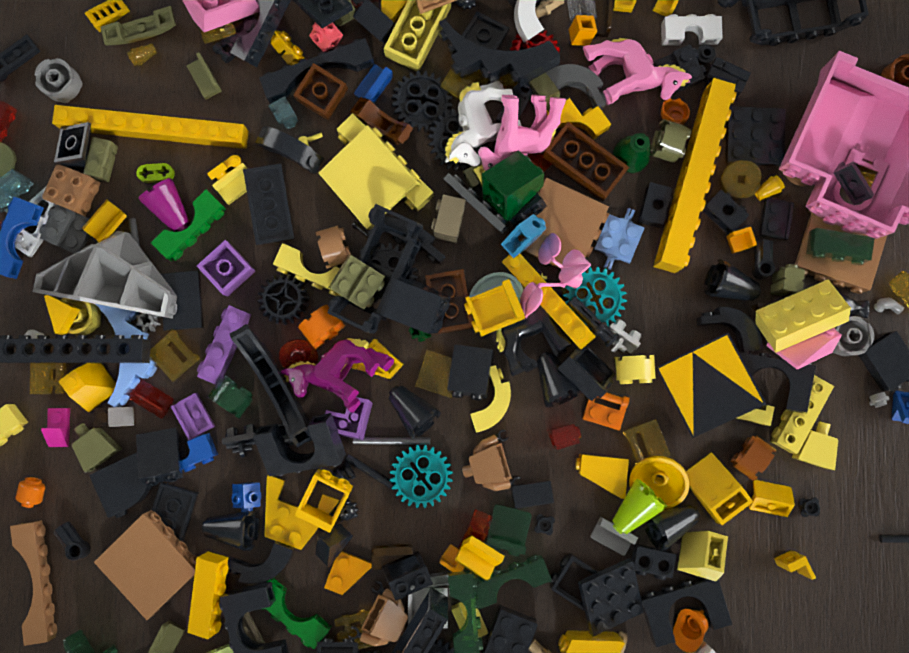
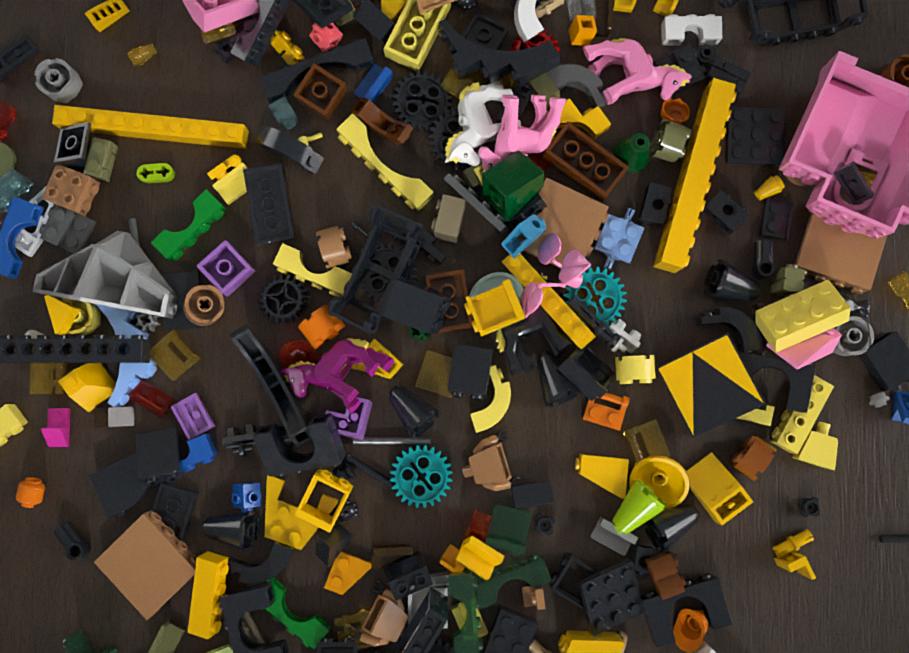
medium nougat arch [10,520,57,646] -> none
olive torso [72,423,122,473] -> none
yellow panel [82,199,127,243] -> none
olive slope [101,6,176,46] -> none
magenta cone [138,178,190,232] -> none
olive panel [187,52,222,100] -> none
medium lavender brick [197,305,251,385] -> none
clear green brick [207,376,253,419] -> none
light yellow panel [319,125,421,230] -> none
olive plate [328,254,385,309] -> none
clear red brick [548,423,581,450] -> none
light yellow slope [677,531,728,581] -> none
clear yellow plate [721,160,762,198] -> none
light orange panel [726,227,757,254] -> none
yellow panel [749,480,795,517] -> none
clear green brick [806,228,875,265] -> none
light grey arm [874,297,904,314] -> none
none -> medium nougat brick [183,285,225,326]
none -> medium nougat bracket [522,584,546,610]
none -> reddish brown brick [645,551,686,600]
none -> yellow pin [773,529,814,558]

